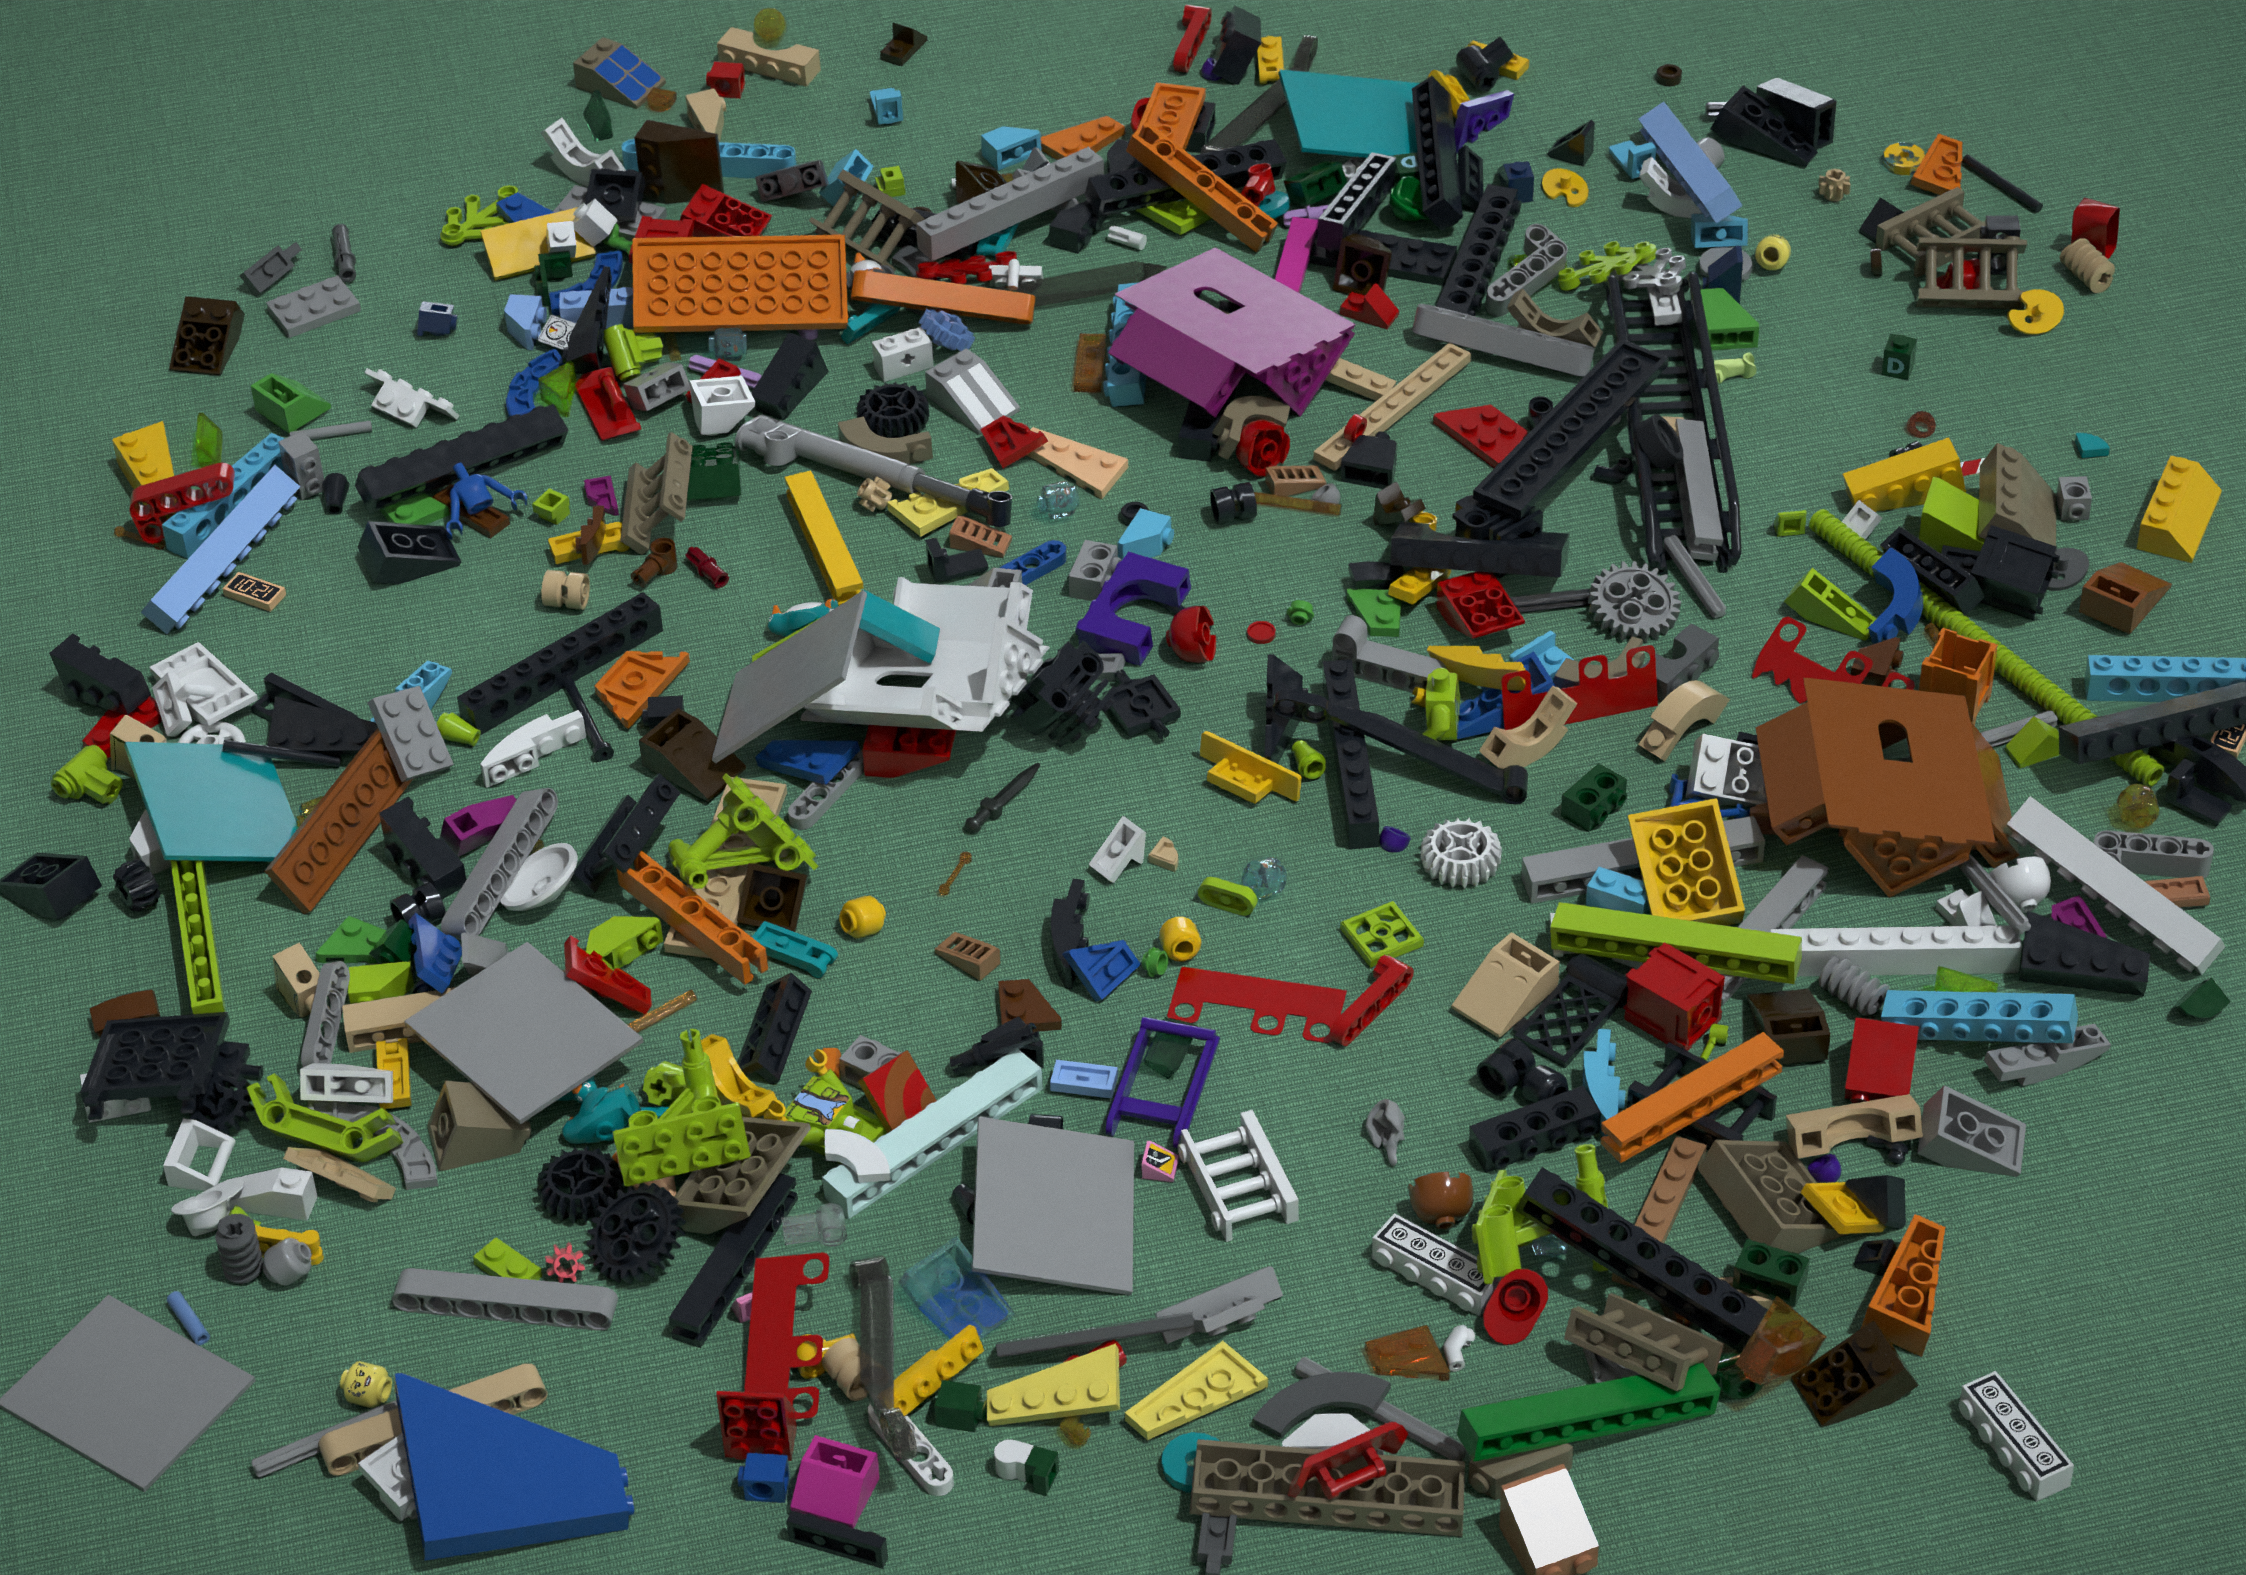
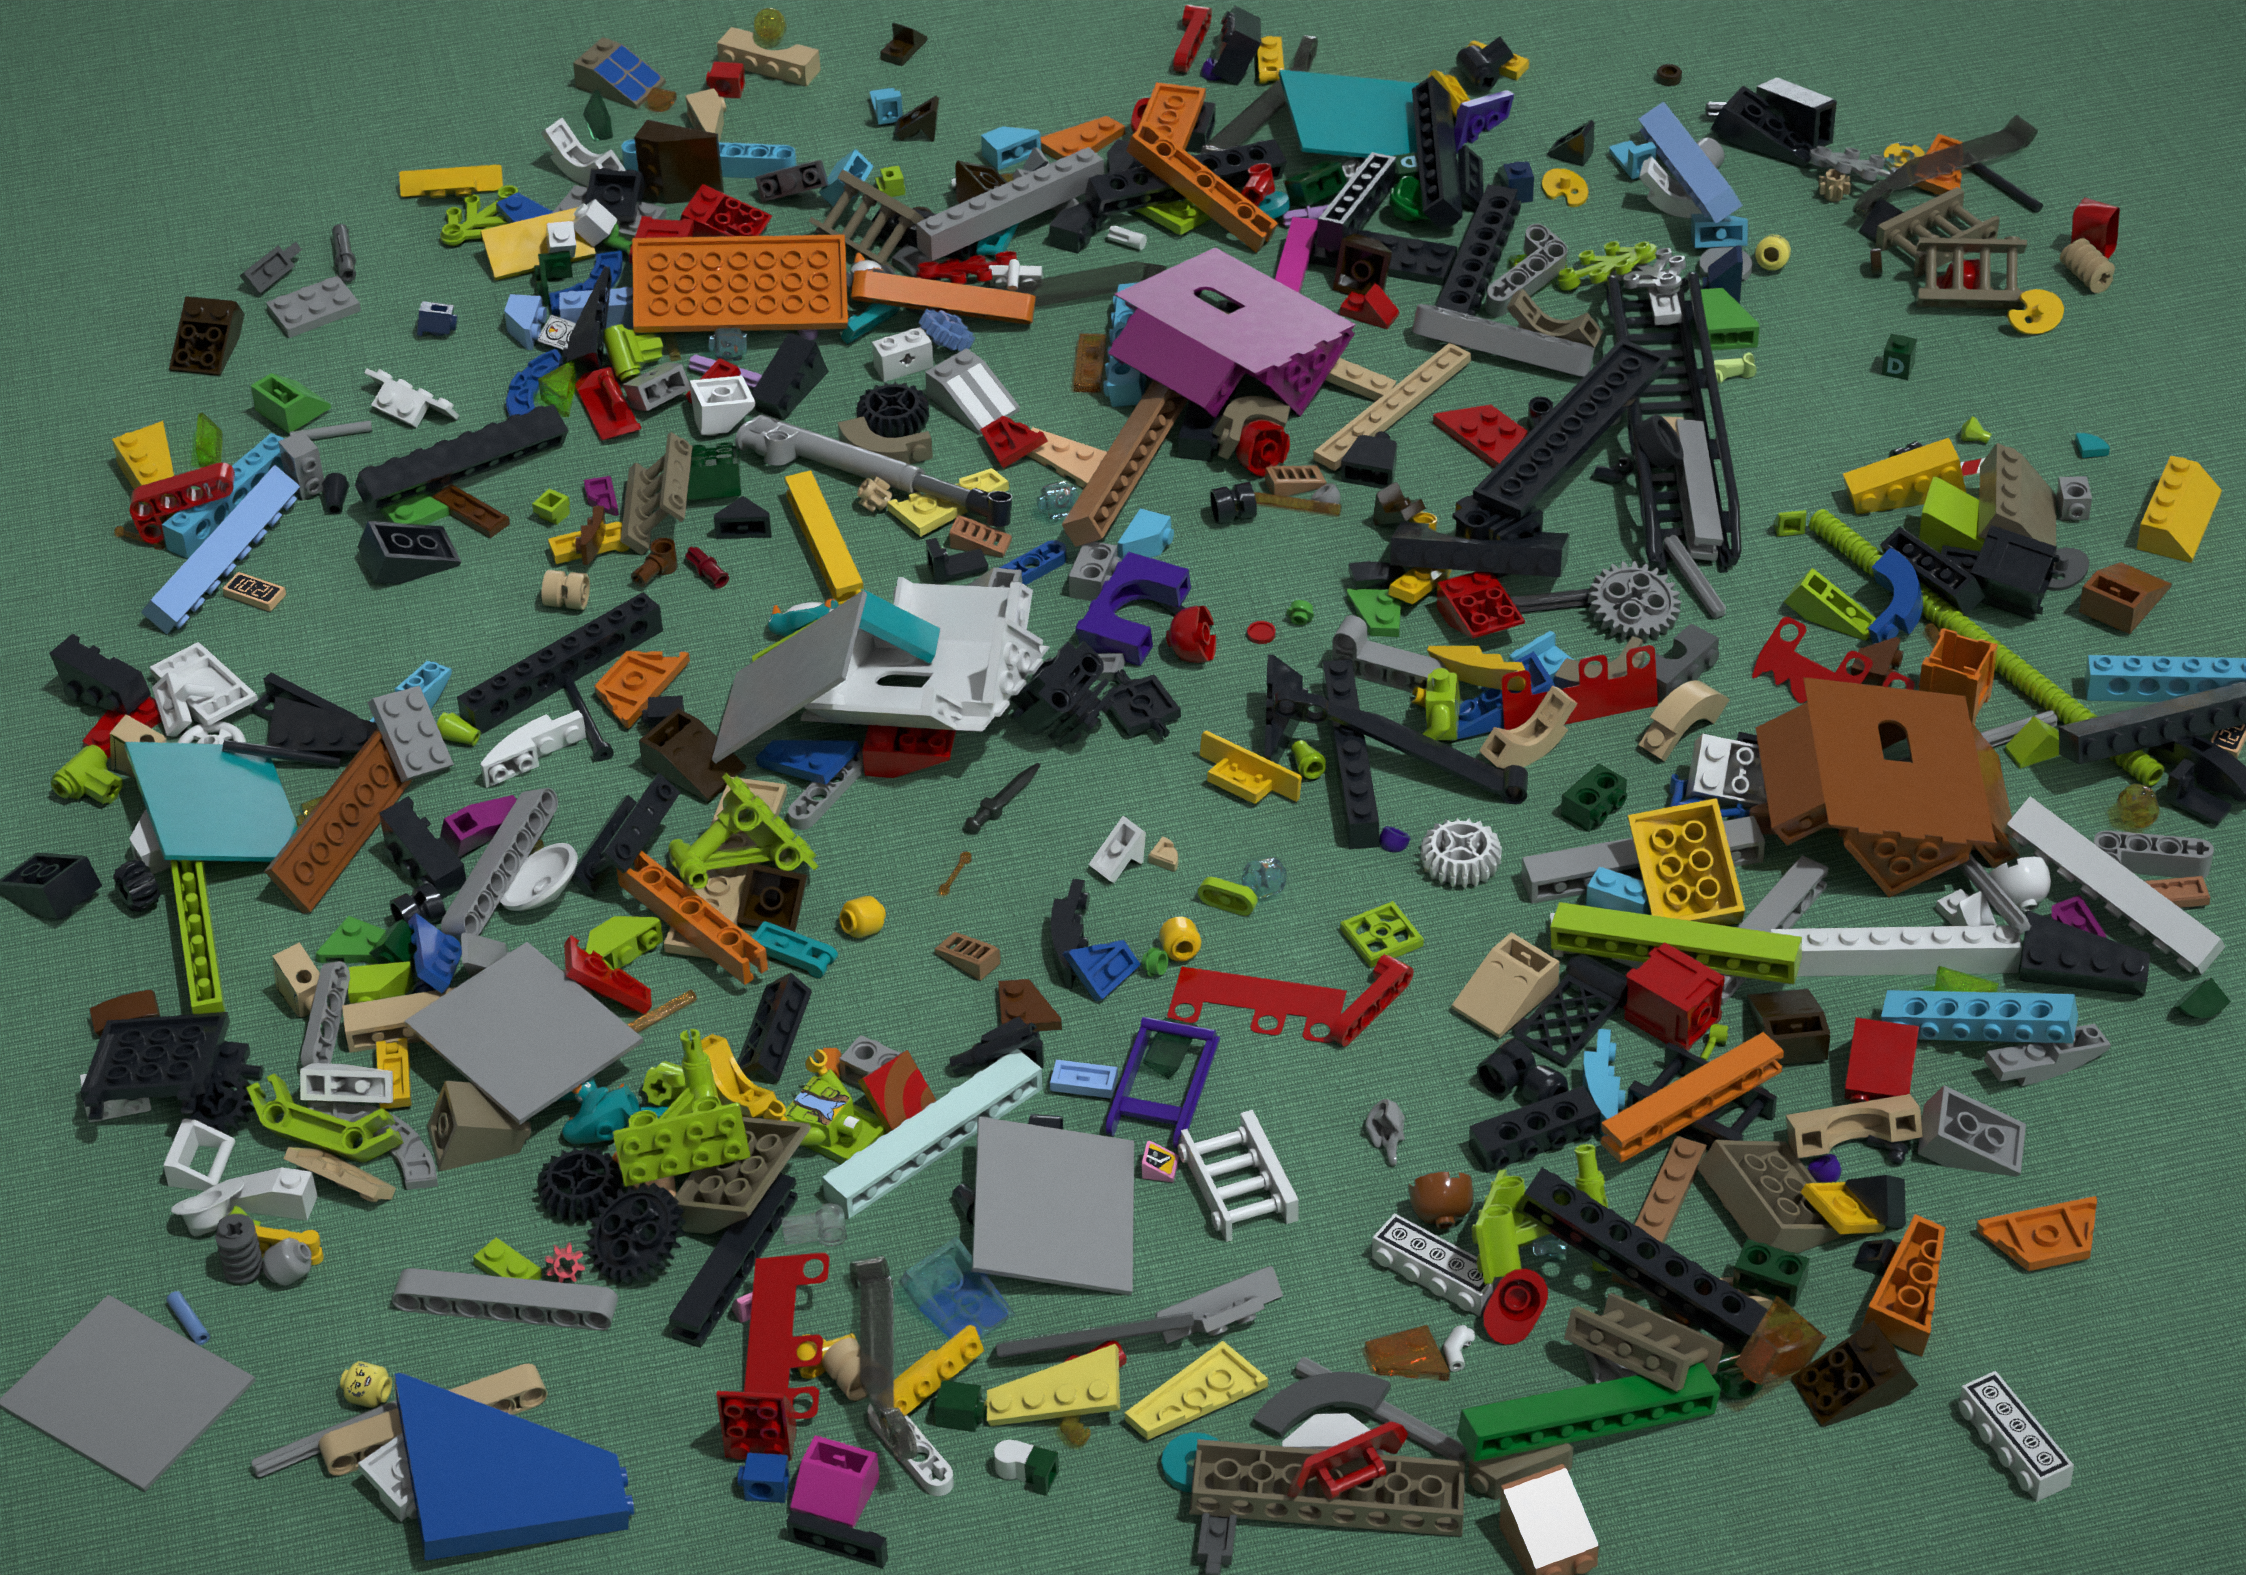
blue piece [446,463,527,540] -> none
white tile [825,1129,891,1183] -> none
black tile [1121,502,1149,526] -> none
red tile [1343,414,1367,443] -> none
light grey piece [1819,956,1890,1016] -> none
white tile [1842,500,1882,540] -> none
clear red piece [1907,411,1936,438] -> none
black brick [1977,215,2021,275] -> none
none -> yellow bracket [399,164,503,198]
none -> black slope [714,496,772,539]
none -> dark brown slope [895,95,939,141]
none -> medium nougat brick [1062,380,1188,547]
none -> light grey plant [1809,146,1908,189]
none -> clear smoke piece [1852,115,2038,219]
none -> lime rock [1960,416,1992,444]
none -> orange wing [1976,1196,2097,1271]

